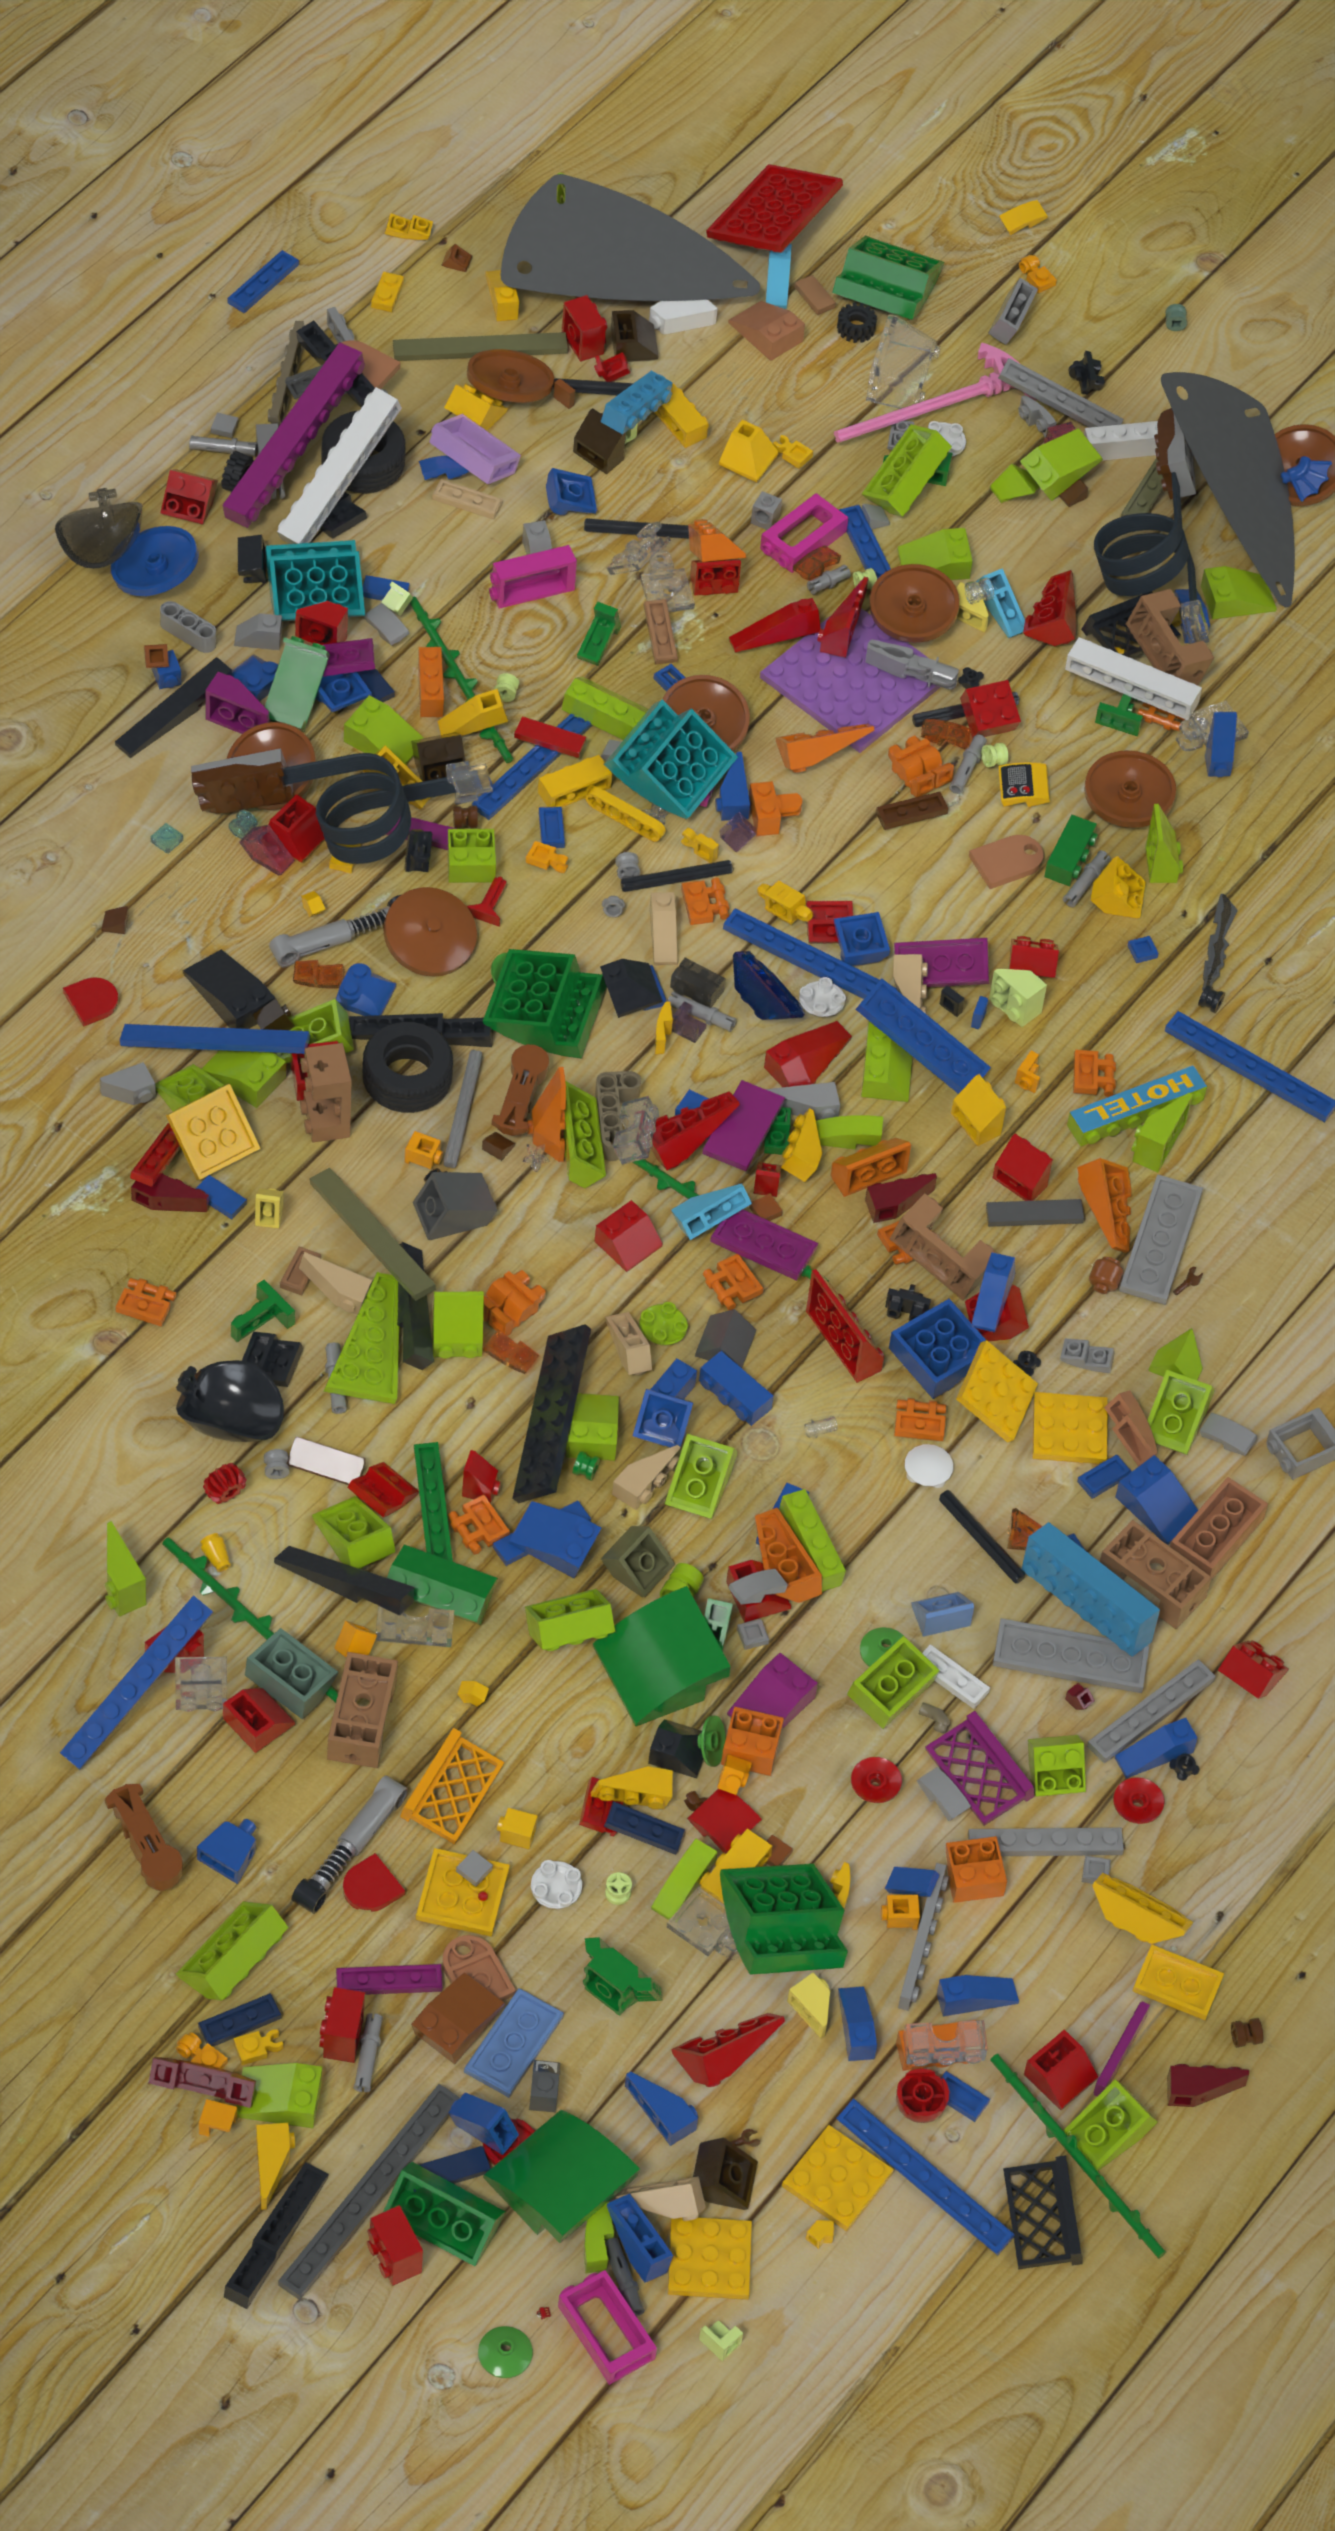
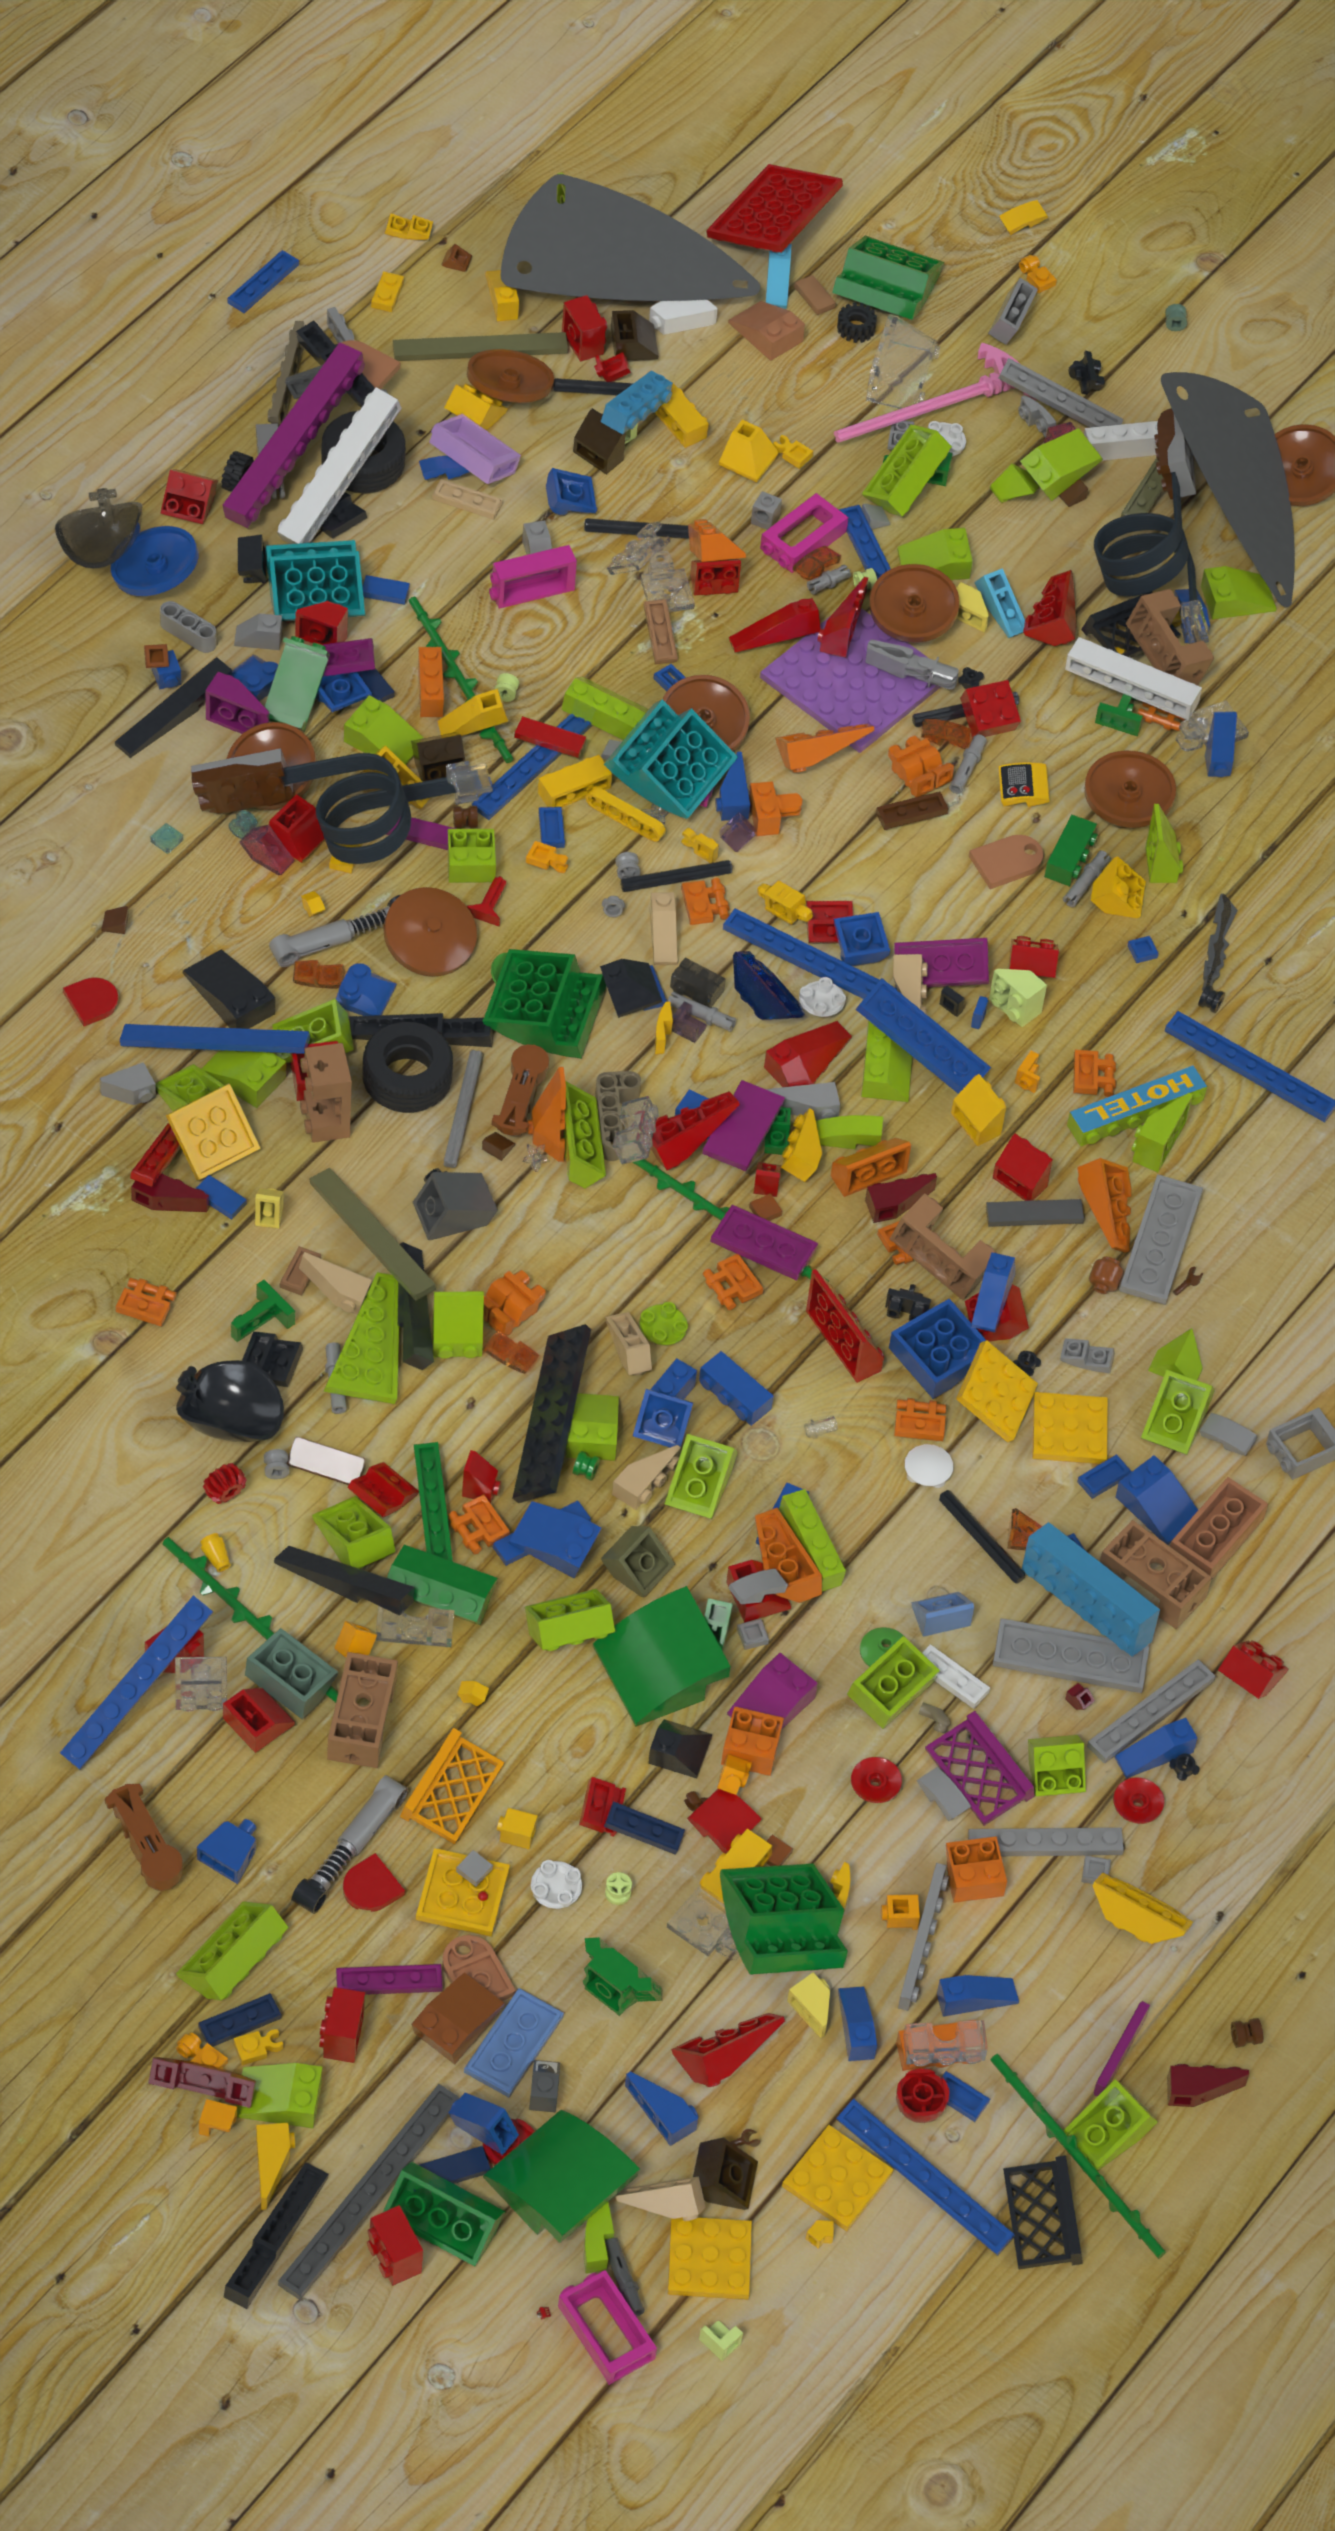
lime slope [105,1521,146,1617] -> none
light grey pin [189,435,257,456] -> none
light grey tile [211,412,238,438] -> none
dark brown brick [253,999,295,1031] -> none
light grey pin [353,2013,383,2092] -> none
light grey slope [364,603,410,646] -> none
yellowish green panel [381,582,413,616] -> none
black hips [404,829,433,872] -> none
light orange brick [405,1131,443,1169] -> none
bright green dish [478,2326,533,2378] -> none
dark orange tile [553,379,575,409] -> none
green bracket [577,601,621,666] -> none
yellow slope [591,1766,673,1810] -> none
red slope [594,1200,663,1272] -> none
blue slope [607,2194,673,2283] -> none
lime slope [651,1838,717,1922] -> none
lime wheel [660,1563,704,1598] -> none
medium azure slope [671,1183,752,1240] -> none
dark grey slope [695,1309,756,1368] -> none
bright green dish [698,1715,726,1767] -> none
blue tile [885,1866,939,1897] -> none
clear wheel [964,577,994,604] -> none
yellowish green wheel [981,743,1008,767] -> none
red slope [1024,2029,1098,2110] -> none
nougat slope [1104,1390,1157,1467] -> none
yellow plate [1132,1944,1224,2020] -> none
blue arm [1280,456,1332,502] -> none

